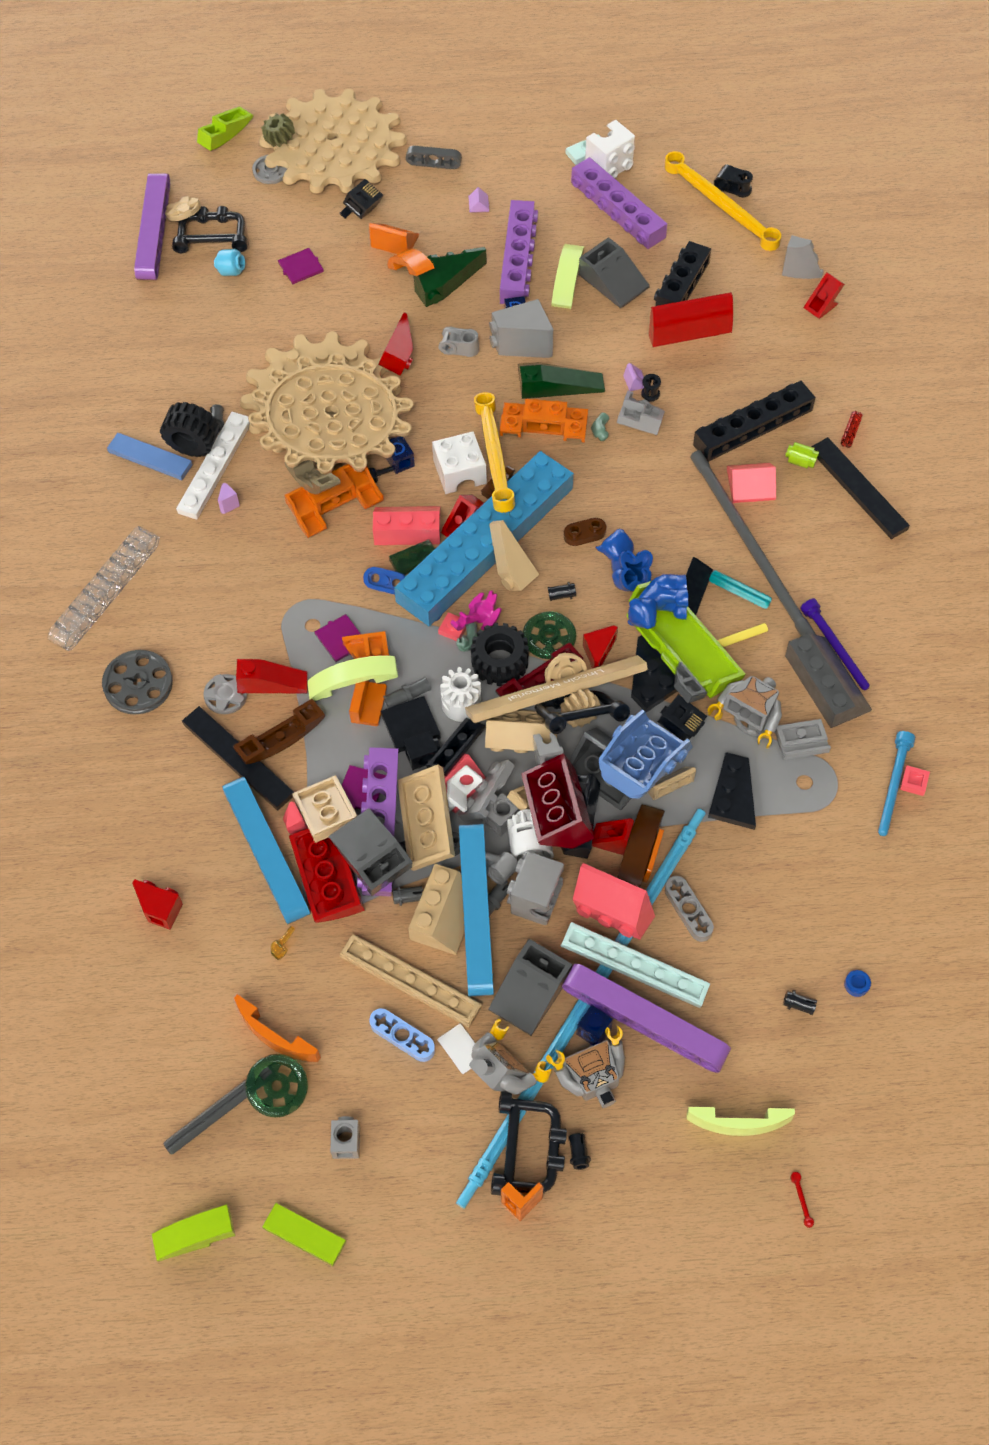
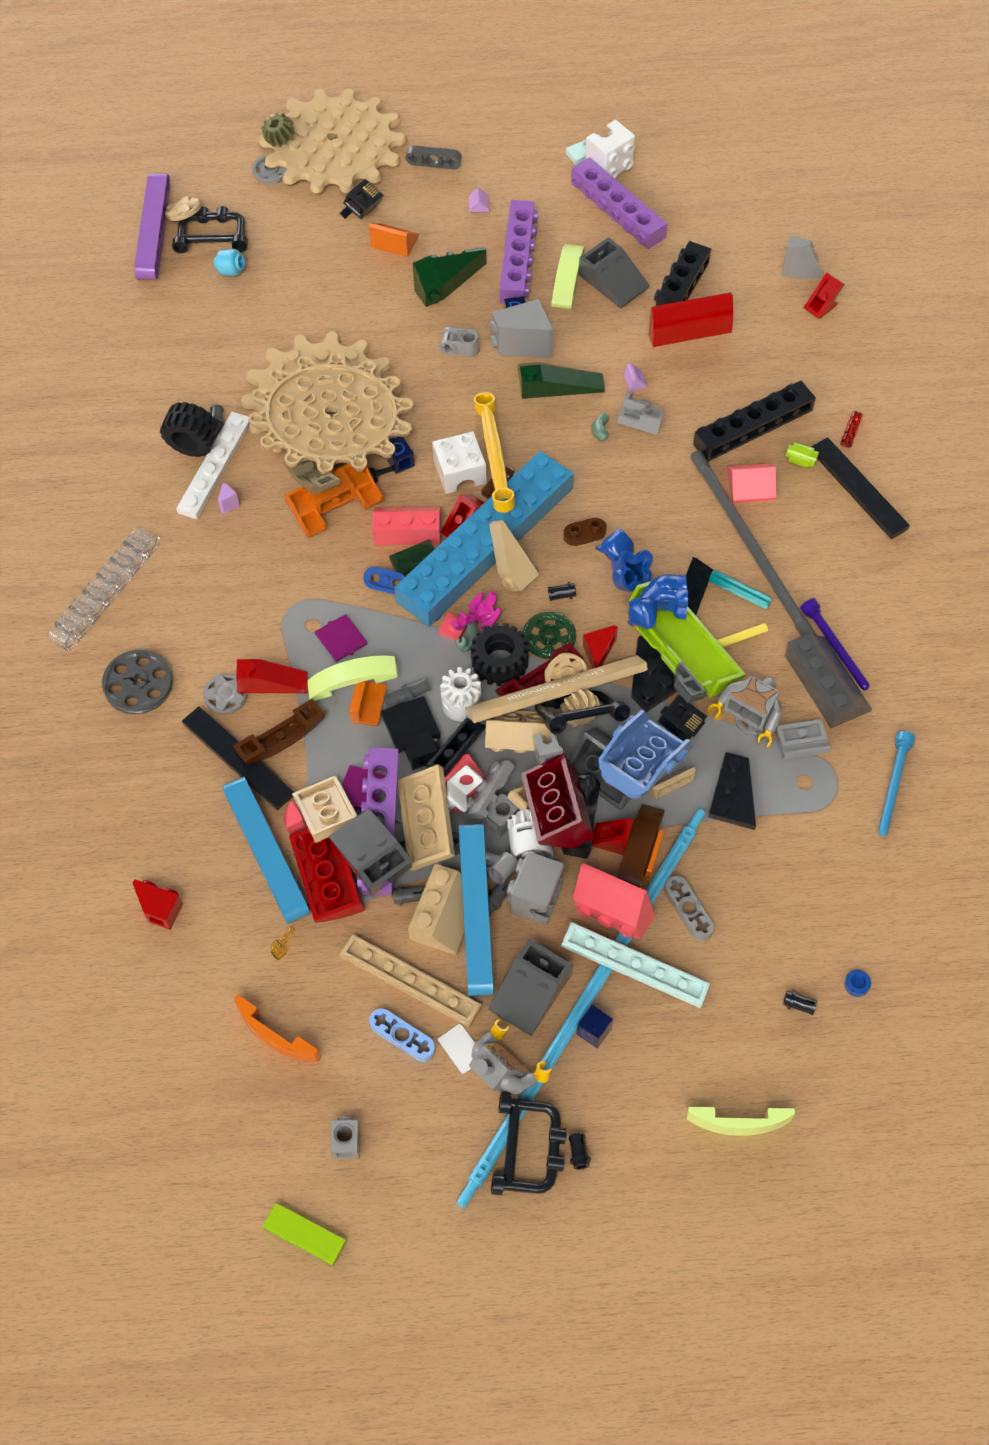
medium blue tile [107,433,193,480] -> none
lime slope [152,1205,235,1261] -> none
dark grey axle [163,1064,276,1154] -> none
lime slope [197,106,253,151] -> none
clear green plate [245,1054,308,1118] -> none
magenta piece [278,248,324,285] -> none
orange wing [342,631,389,659] -> none
slope [378,312,413,376] -> none
orange slope [387,249,434,276] -> none
orange bracket [500,399,588,443] -> none
orange panel [501,1182,543,1221] -> none
torso [546,1025,625,1108] -> none
medium lavender beam [562,964,731,1073] -> none
black bush [641,374,661,402] -> none
yellow piece [665,151,781,251] -> none
black piece [714,165,753,198] -> none
red hinge [790,1172,814,1228] -> none
coral plate [900,765,930,796] -> none

